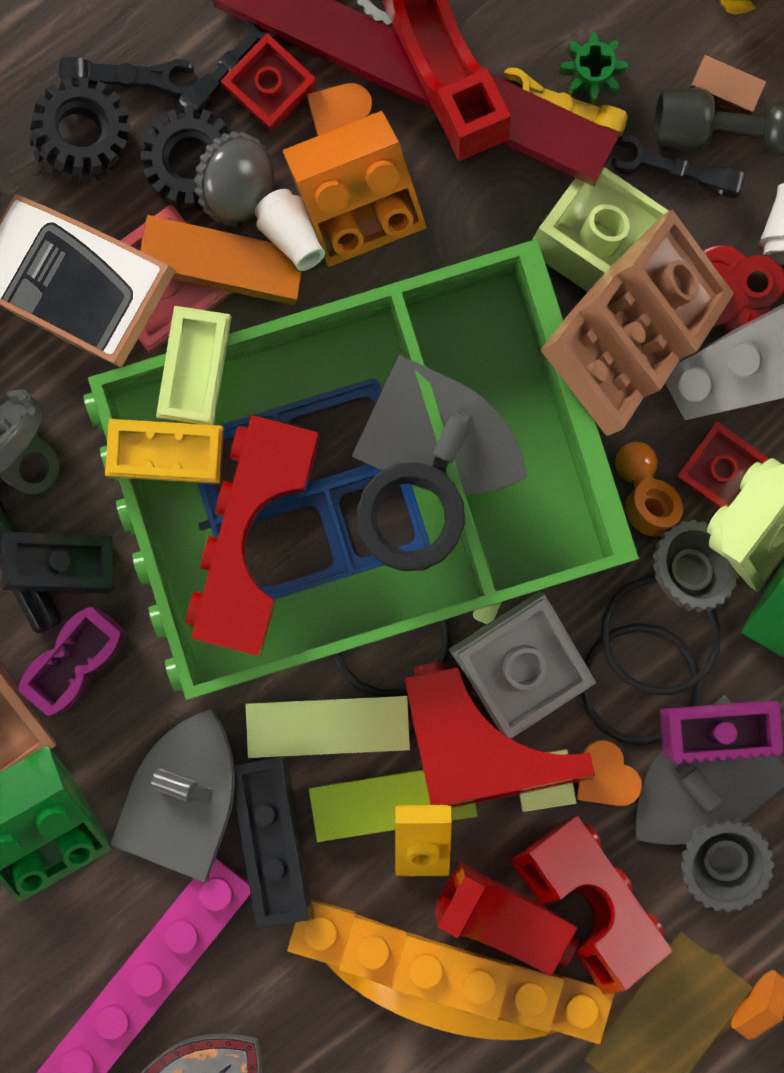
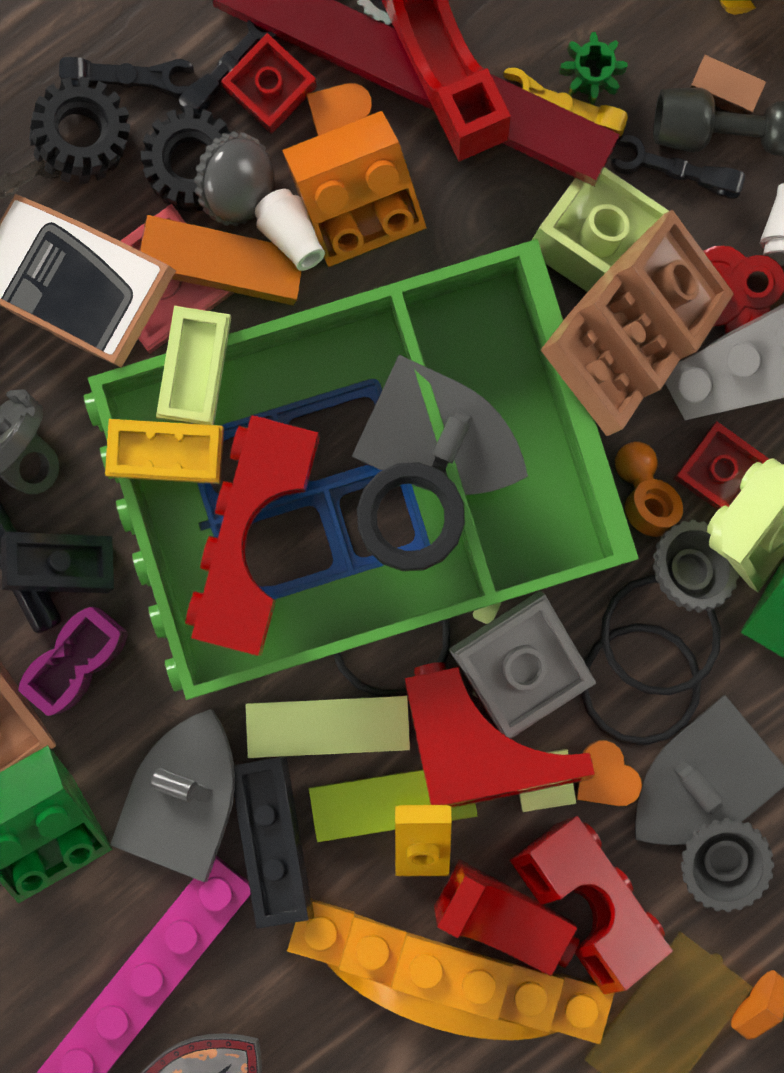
magenta brick [659,701,783,765] -> none

